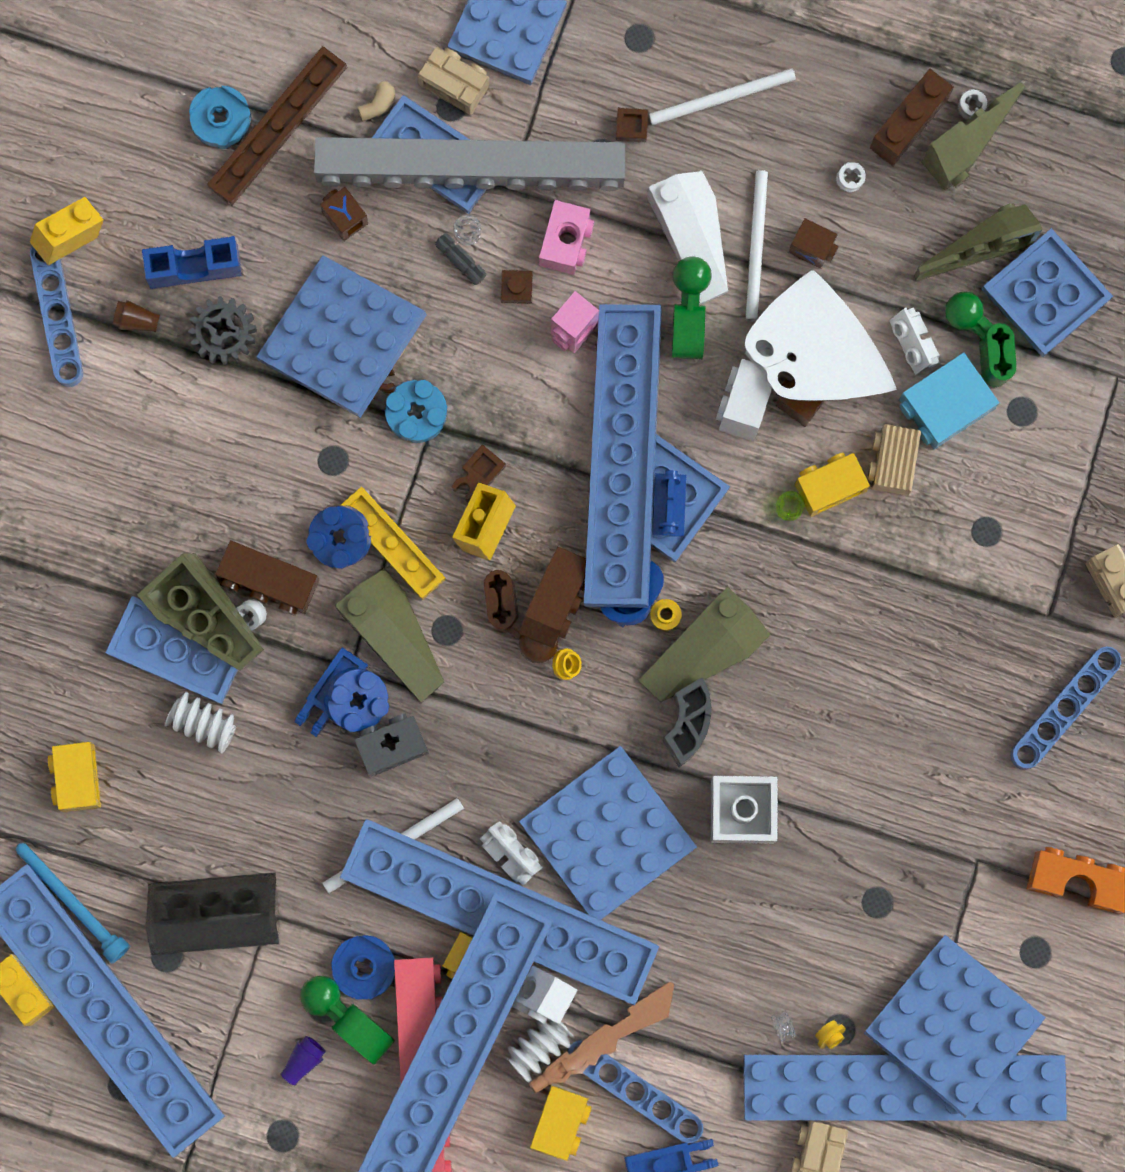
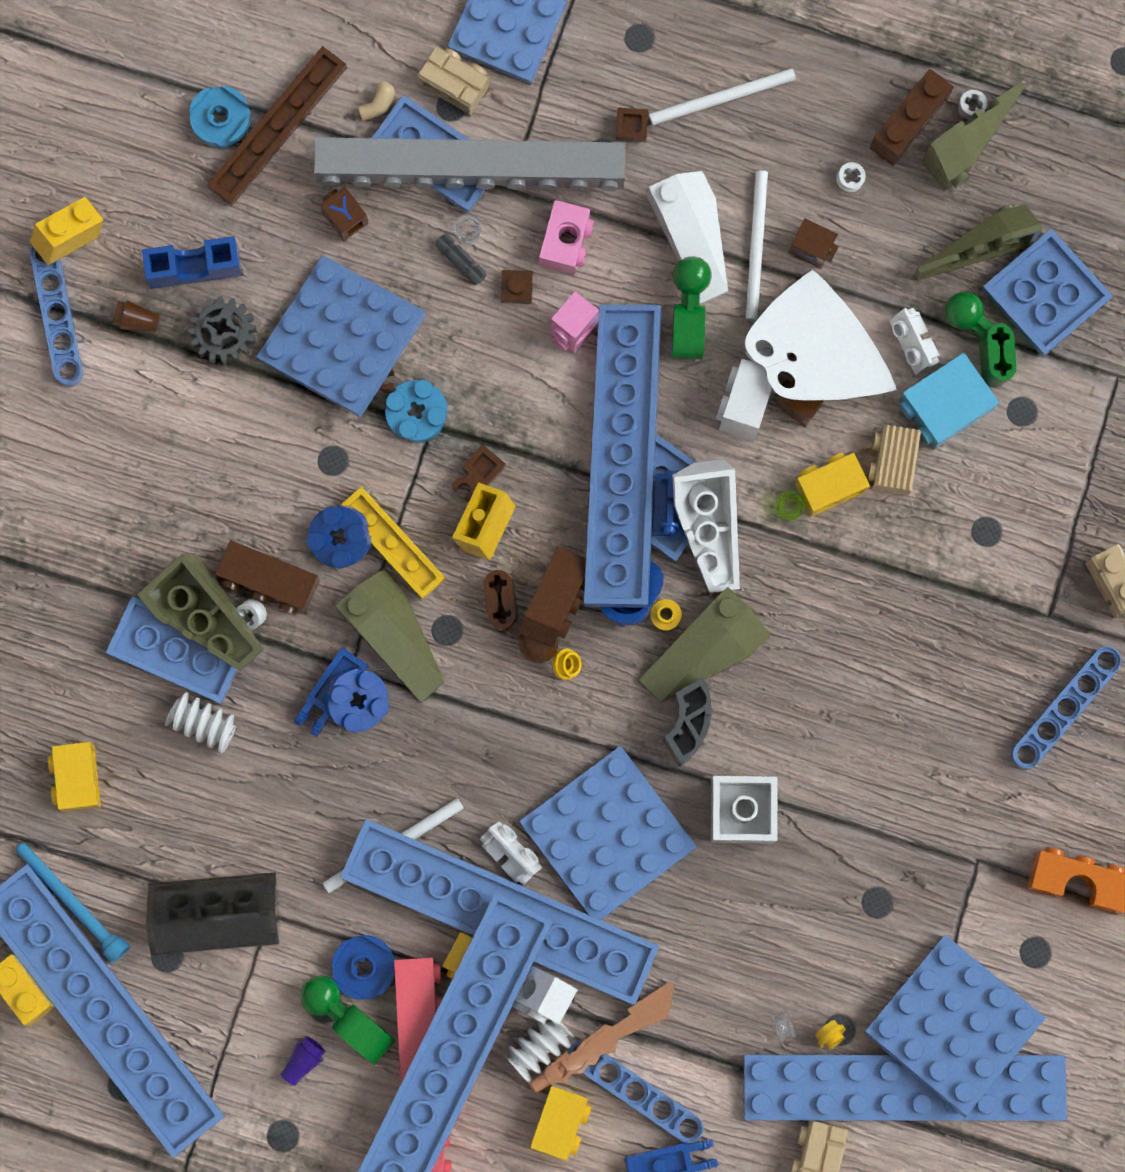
dark grey brick [354,714,429,777] -> none
none -> white wedge [672,459,740,593]

